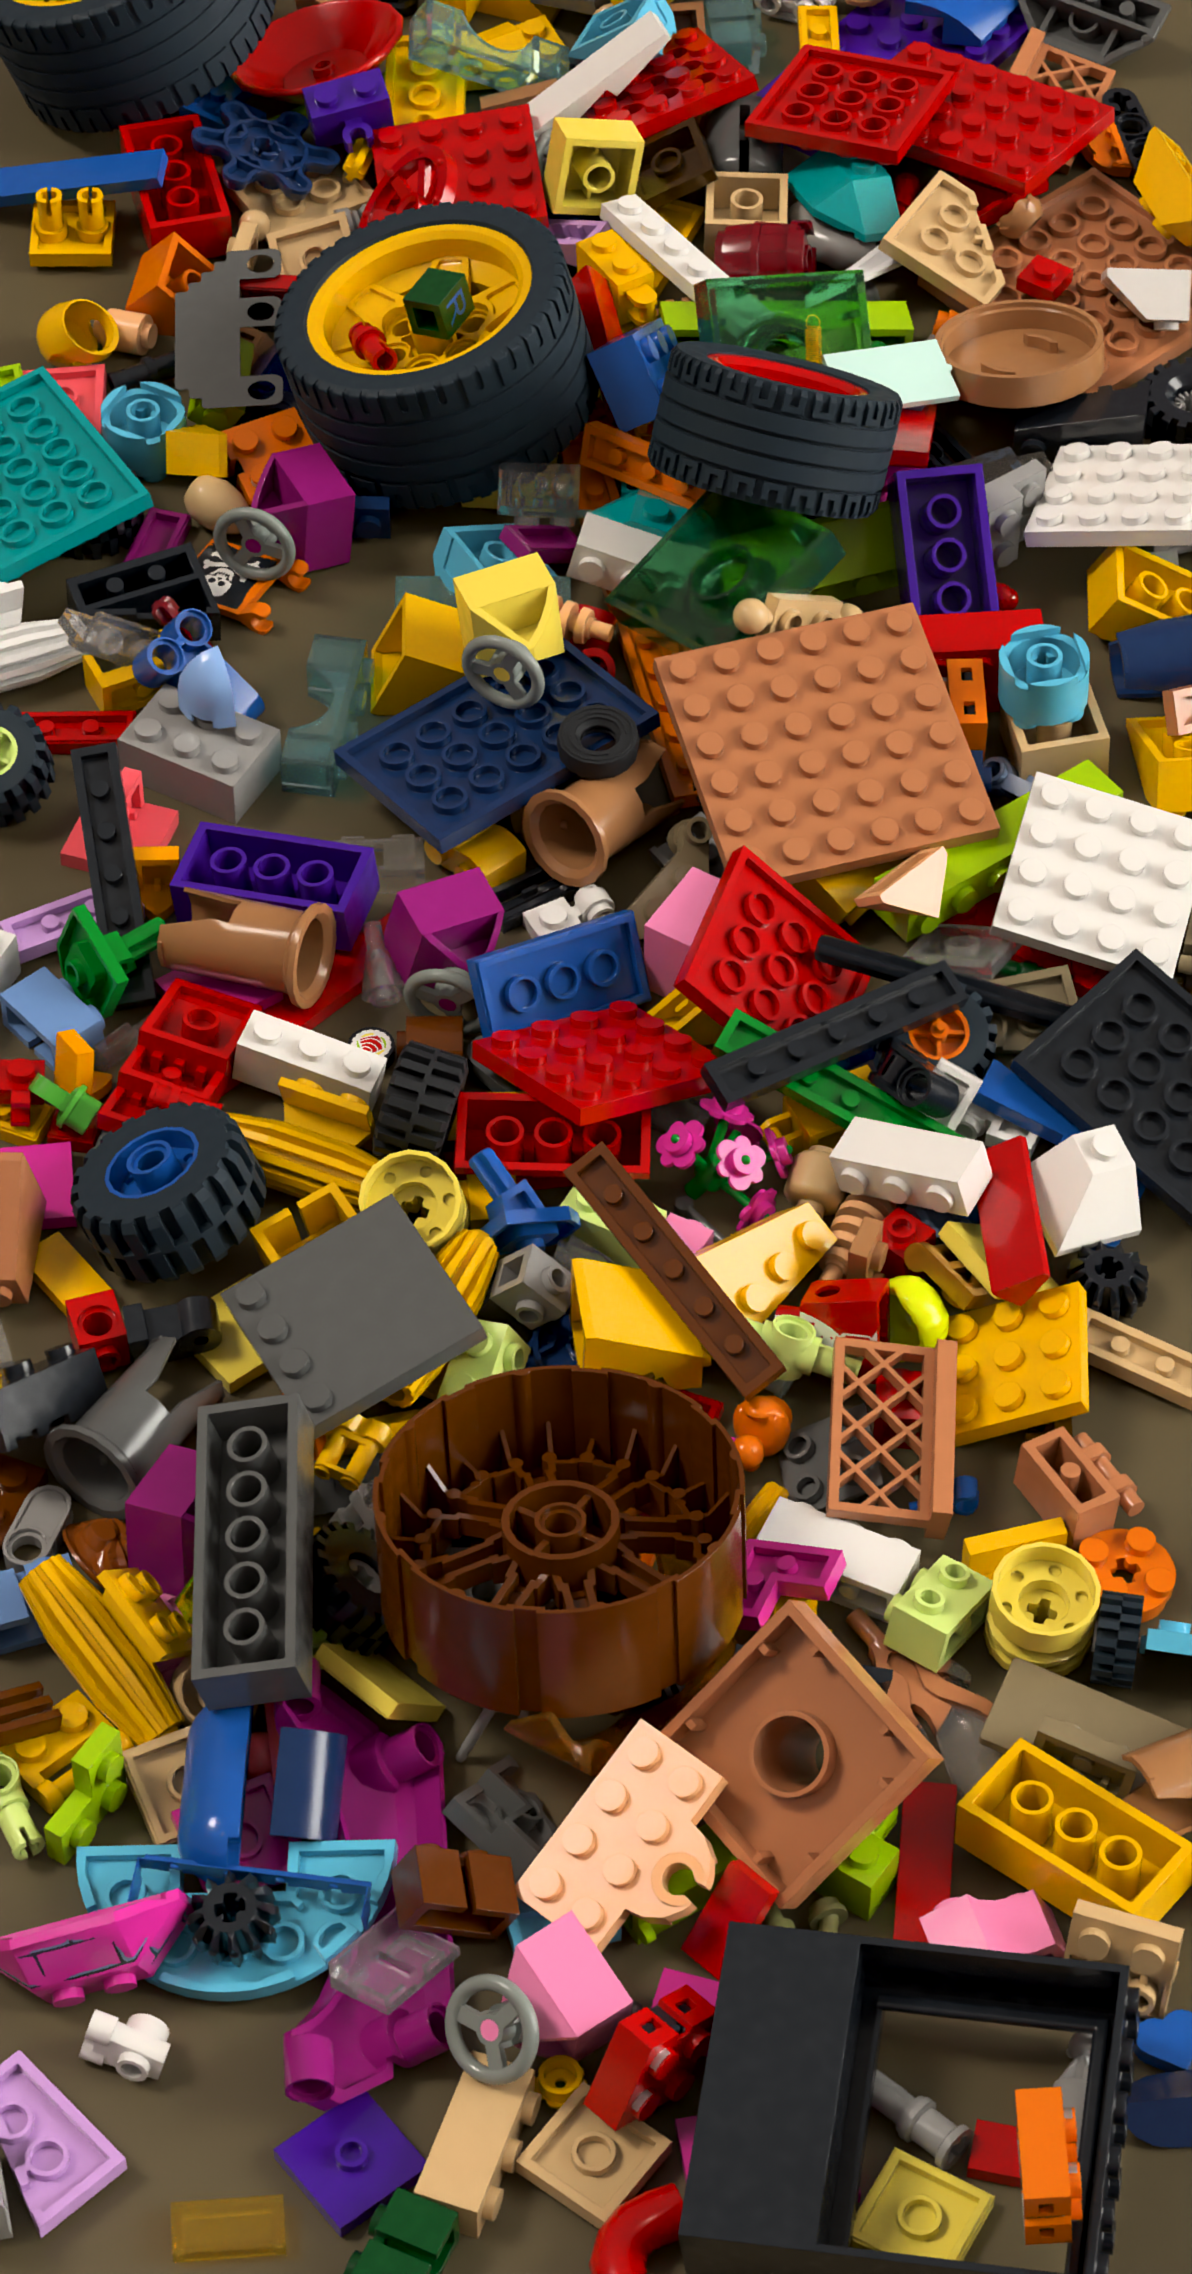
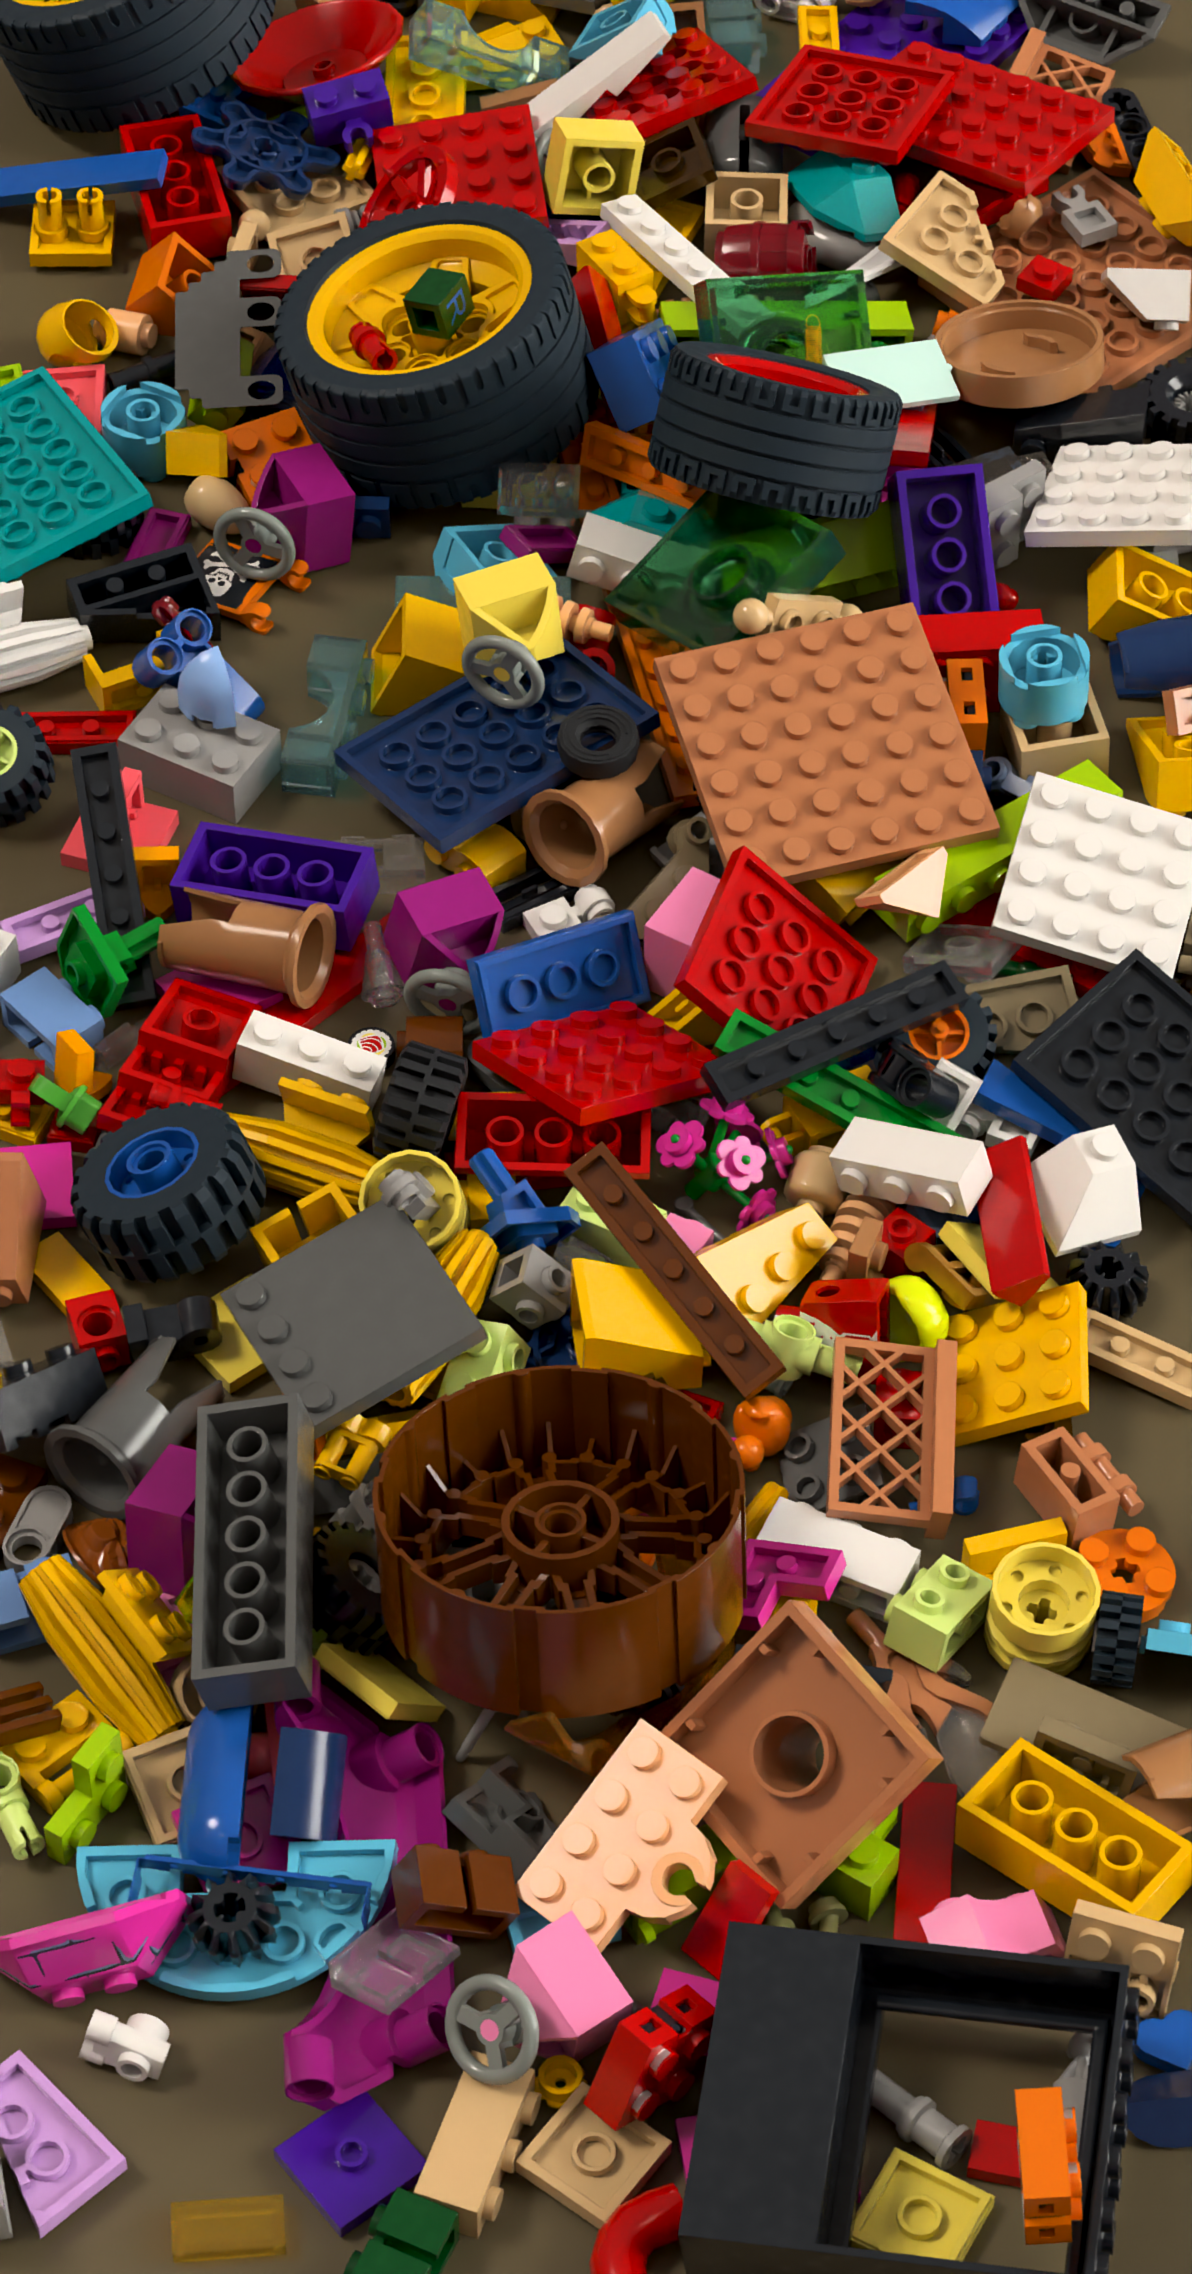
clear bracket [58,608,161,667] -> none
black axle [814,934,1072,1027] -> none
none -> light grey plate [378,1169,441,1221]
none -> light grey plate [1051,184,1118,248]

